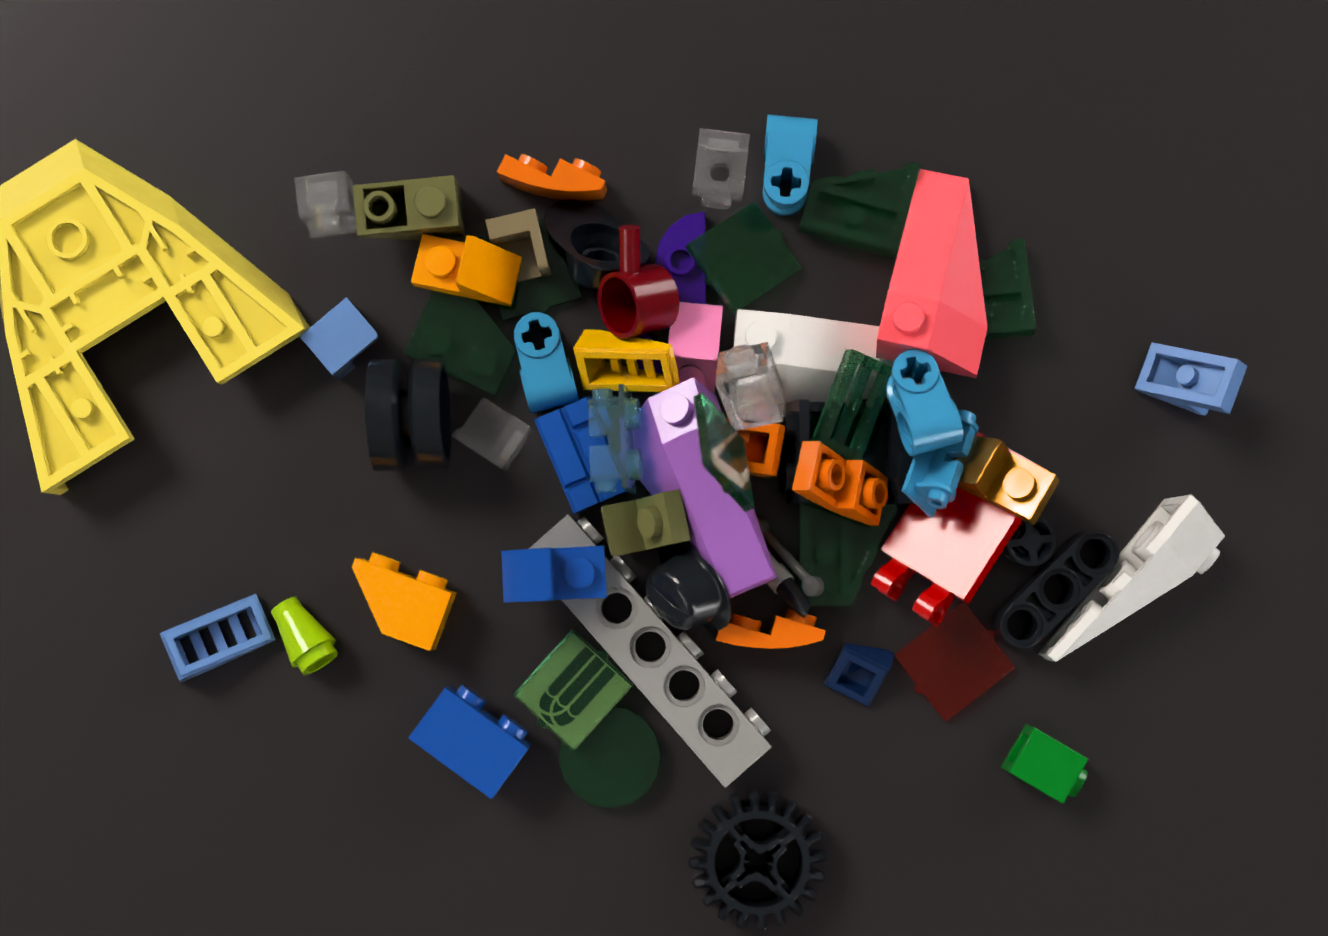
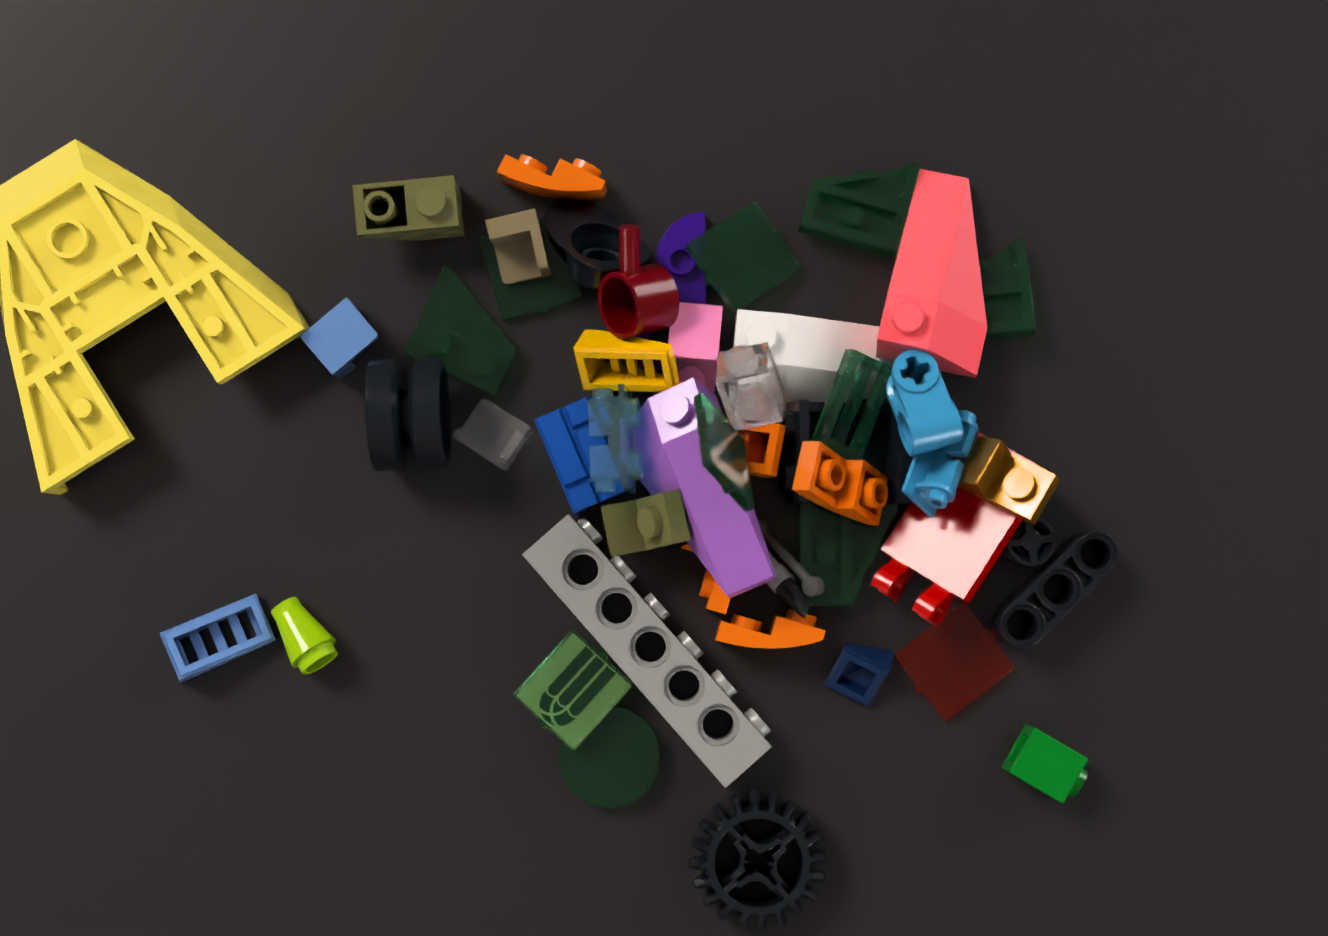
clear brick [294,171,357,238] -> none
light orange slope [352,552,457,651] -> none
blue brick [408,684,532,800] -> none
light orange slope [411,234,522,307] -> none
blue slope [501,546,607,603] -> none
dark azure piece [514,312,579,414] -> none
black piece [645,541,732,631] -> none
clear brick [692,128,750,209] -> none
dark azure piece [762,114,818,216] -> none
white wedge [1038,495,1225,662] -> none
medium blue slope [1135,342,1247,415] -> none

